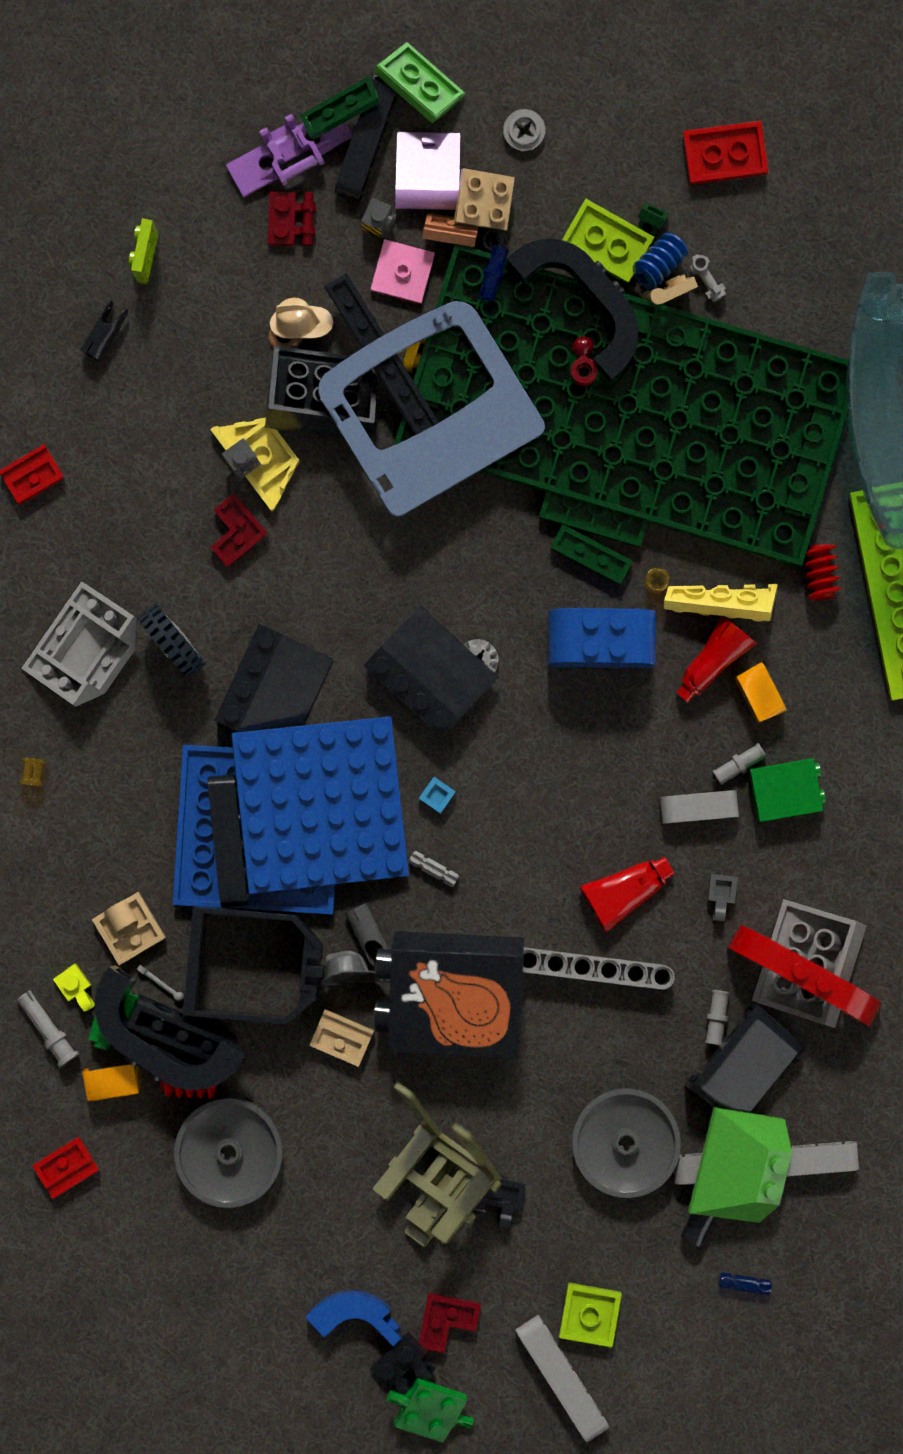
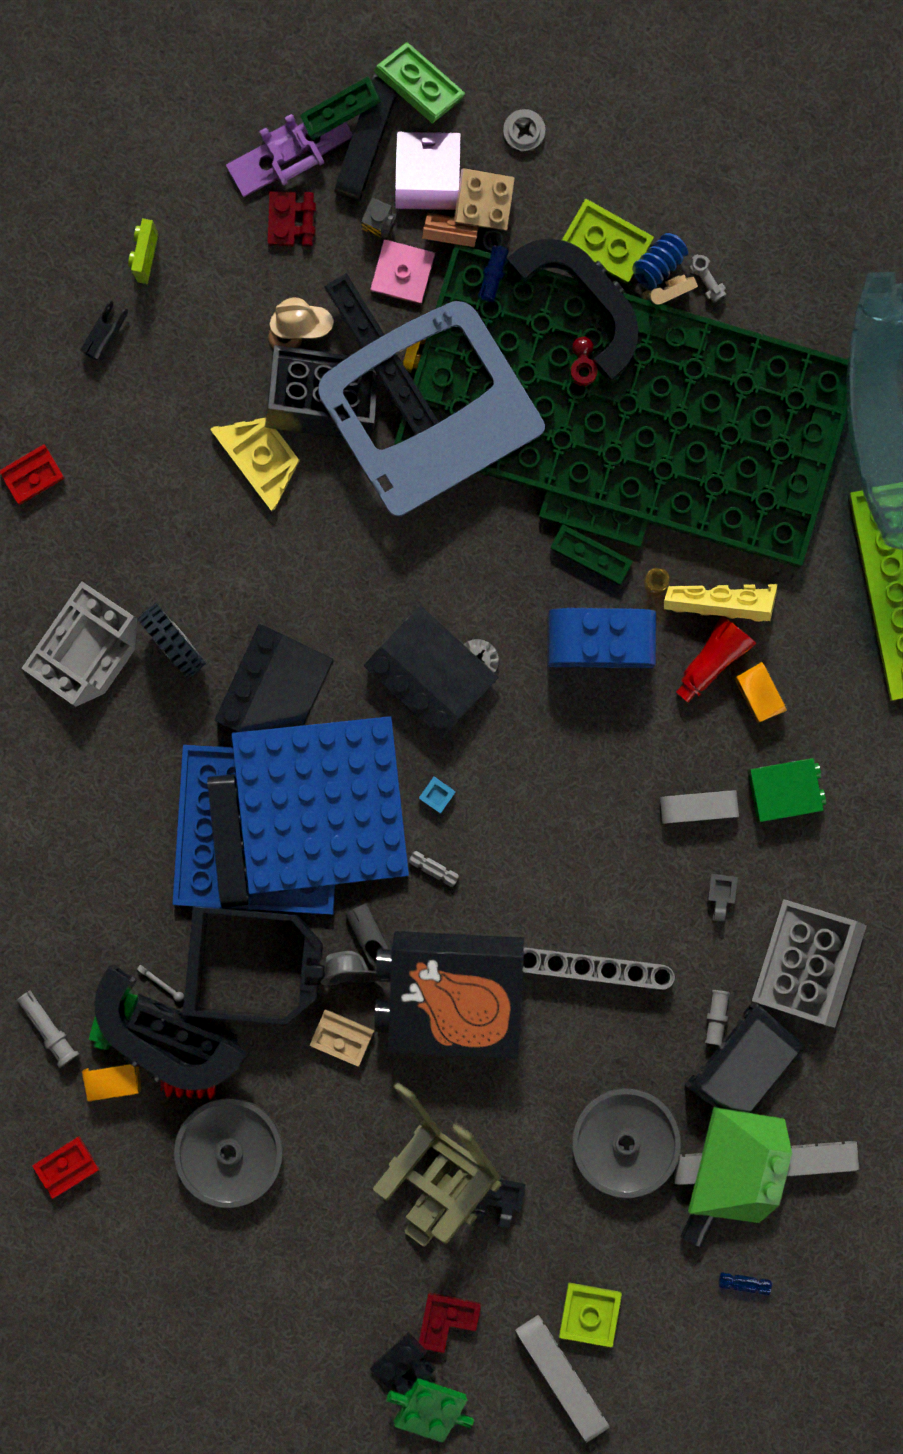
clear yellow bush [19,757,46,786] -> none
neon yellow plate [53,964,95,1012] -> none
tan plate [92,892,166,965] -> none
dark red plate [210,493,268,568] -> none
dark grey brick [222,438,261,480] -> none
blue arch [306,1290,401,1346] -> none
red piece [580,857,675,933] -> none
dark green tile [637,202,669,236] -> none
red plate [682,121,769,185] -> none
light grey pin [713,743,767,785] -> none
red arch [727,925,882,1027] -> none
red piece [804,544,841,601] -> none

